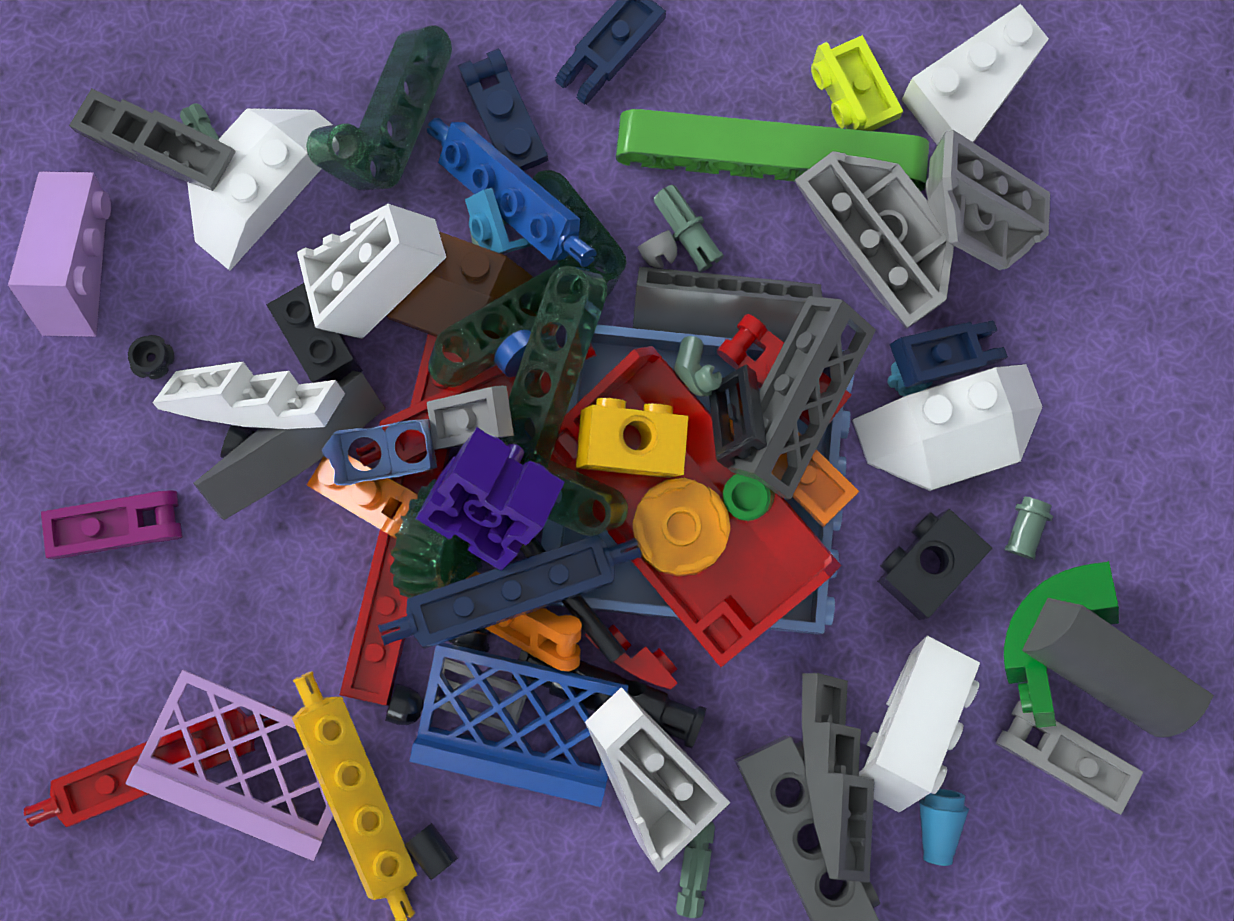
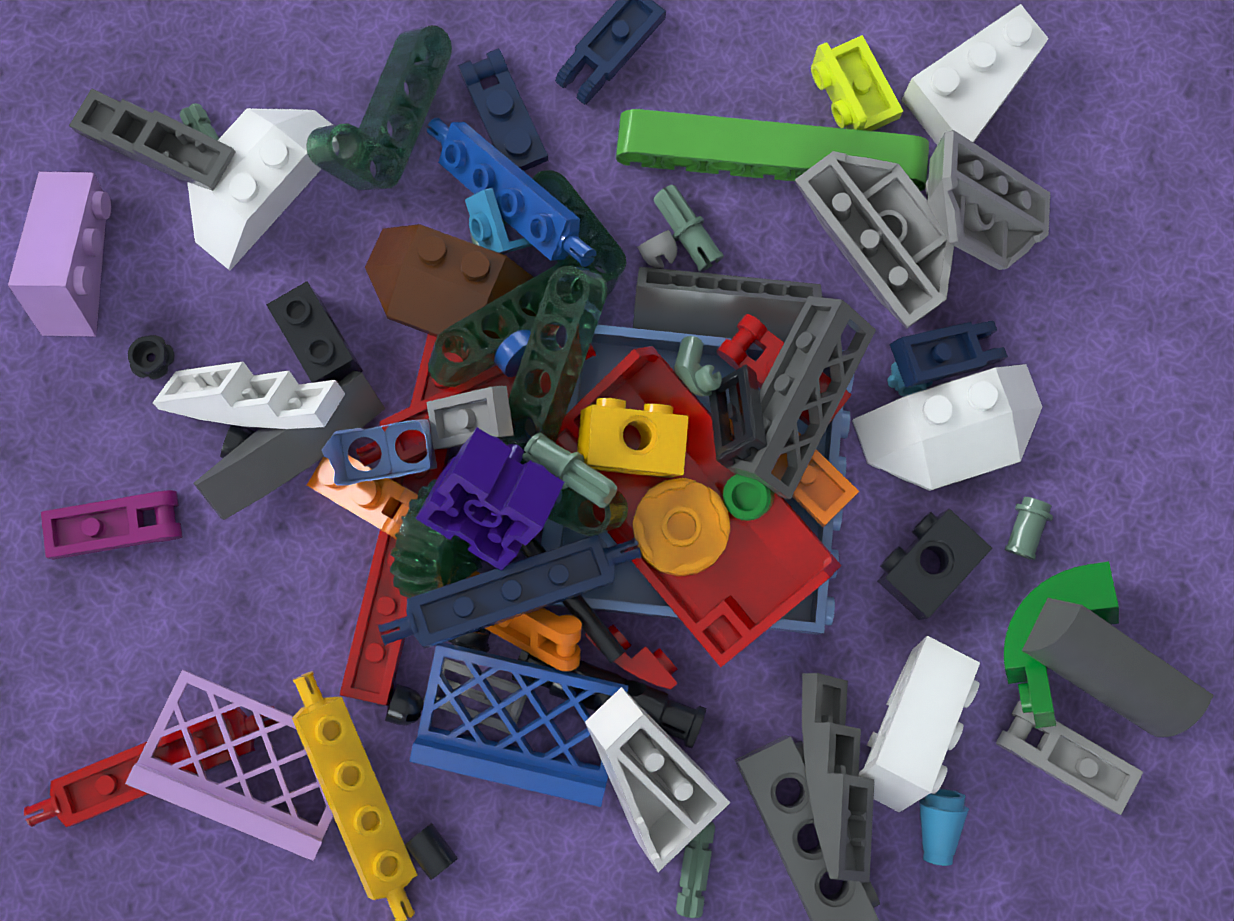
white wedge [297,204,446,339] -> none
none -> sand green axle [523,433,617,508]

